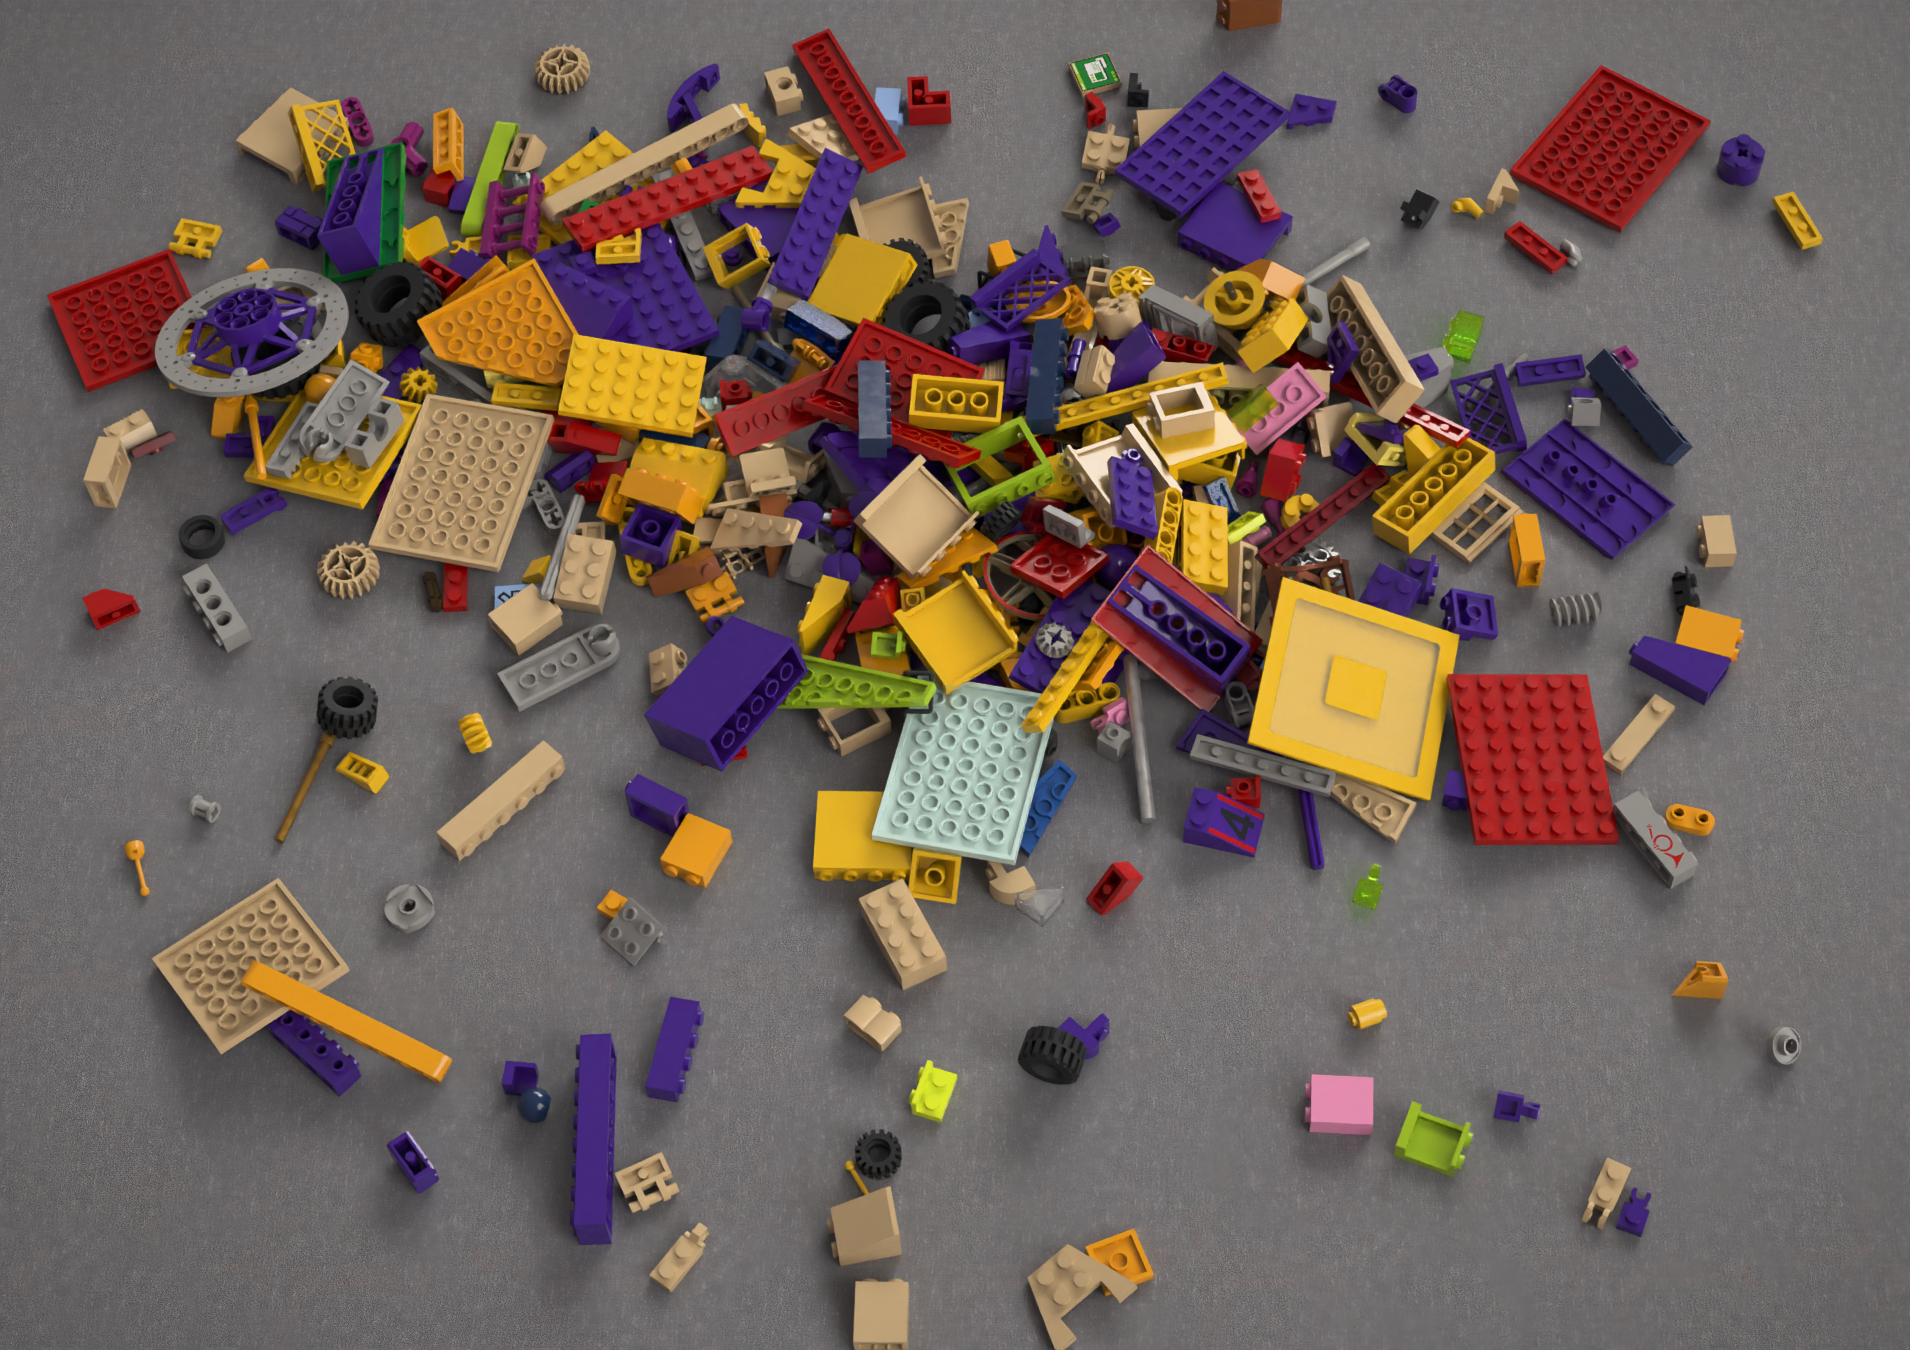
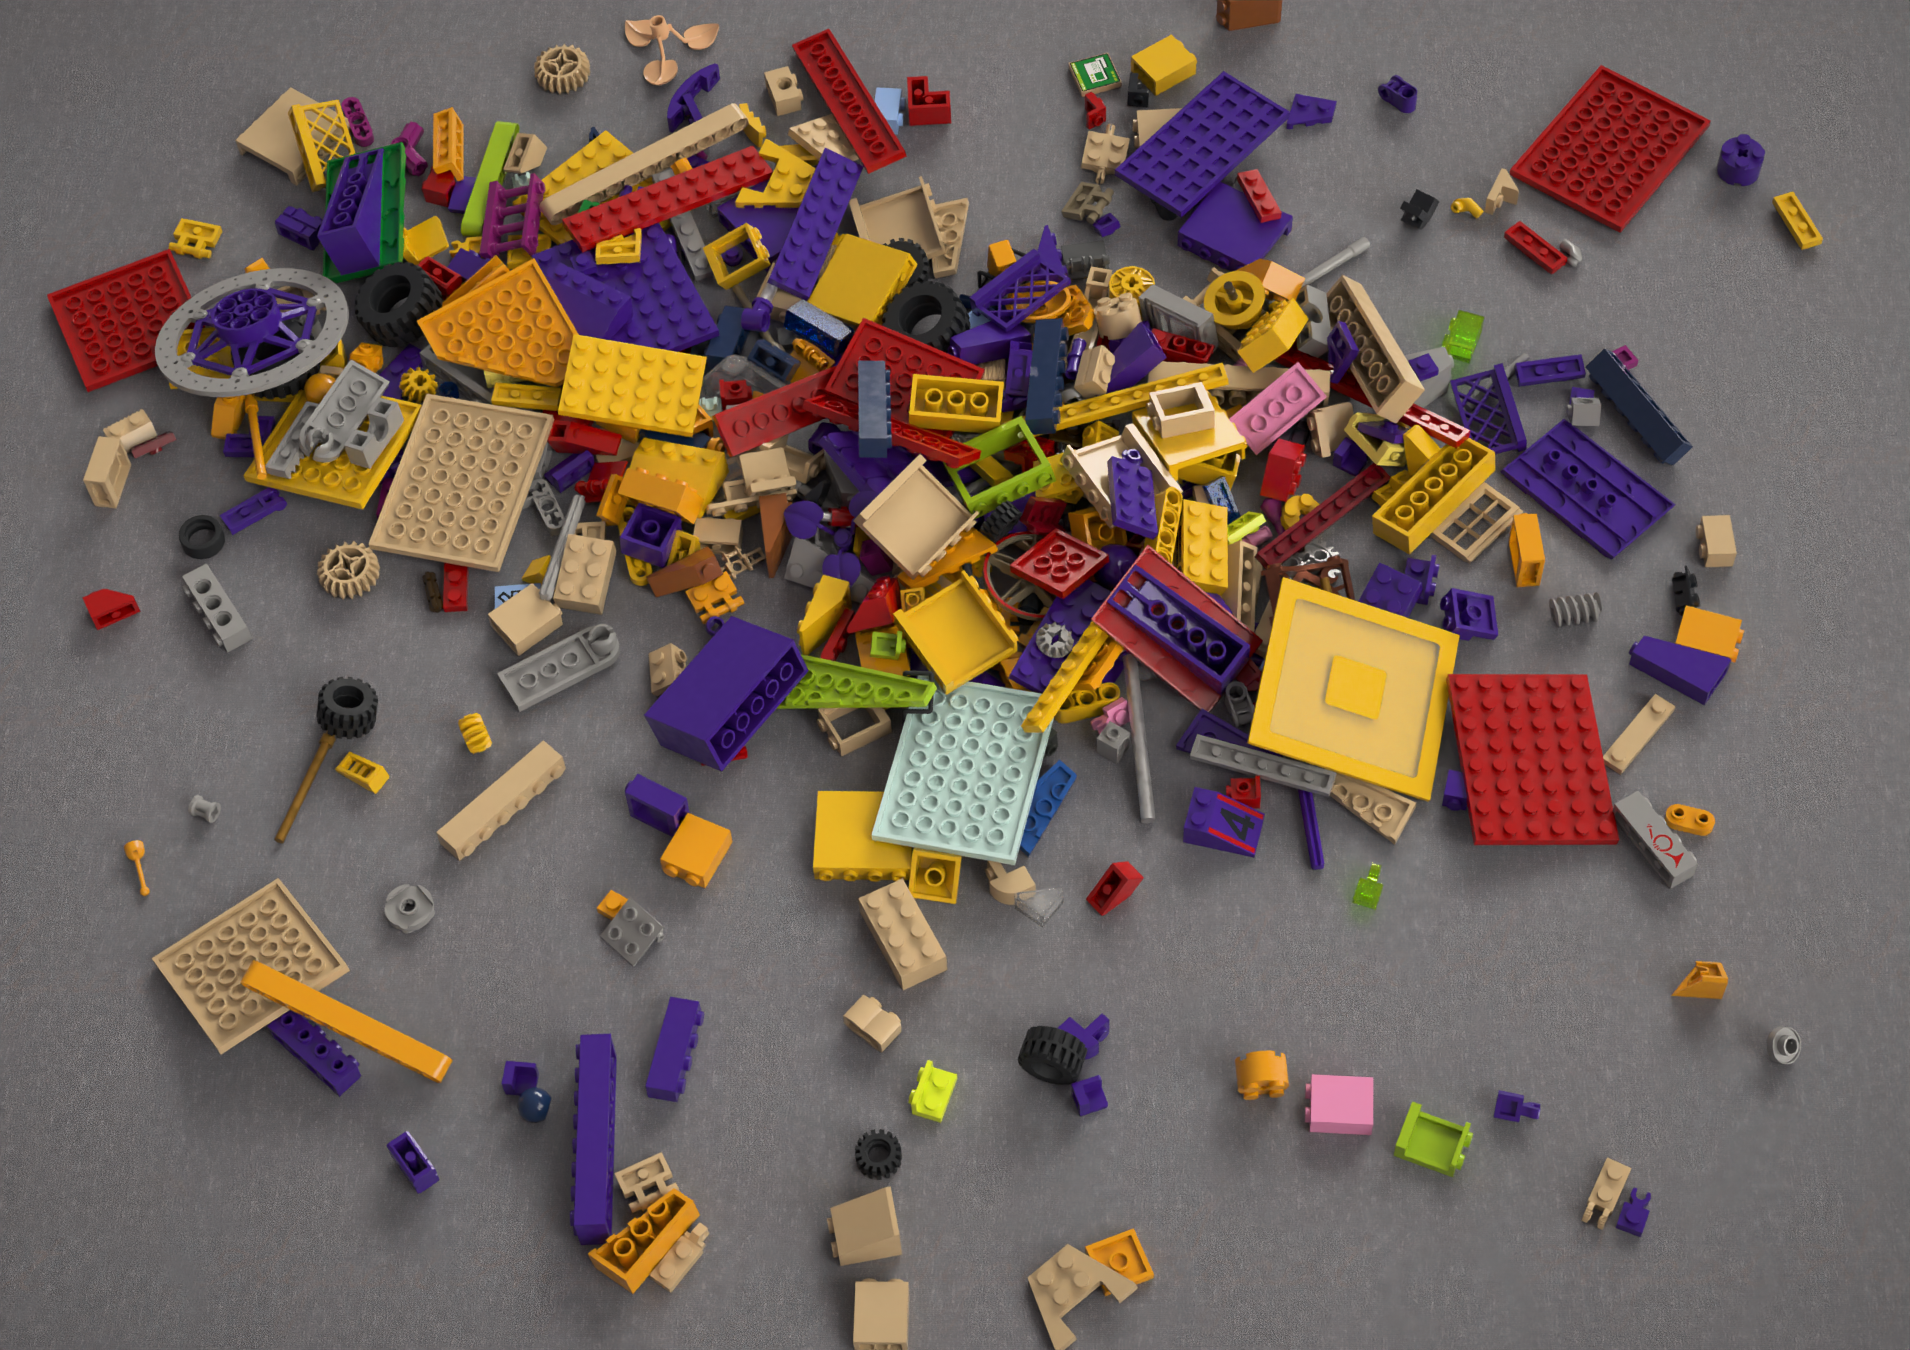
tan wing [710,508,802,553] -> none
yellow hinge [844,1161,869,1195] -> none
light grey bracket [1043,505,1095,548] -> none
clear neon green panel [1226,384,1279,433] -> none
magenta cone [1235,461,1259,497] -> none
yellow brick [1347,998,1387,1030] -> none
none -> clear blue bush [438,381,459,399]
none -> light orange wedge [588,1188,700,1294]
none -> light nougat plant [625,15,719,85]
none -> dark purple panel [1071,1075,1108,1116]
none -> yellow brick [1131,34,1197,96]
none -> light orange brick [1235,1051,1289,1100]

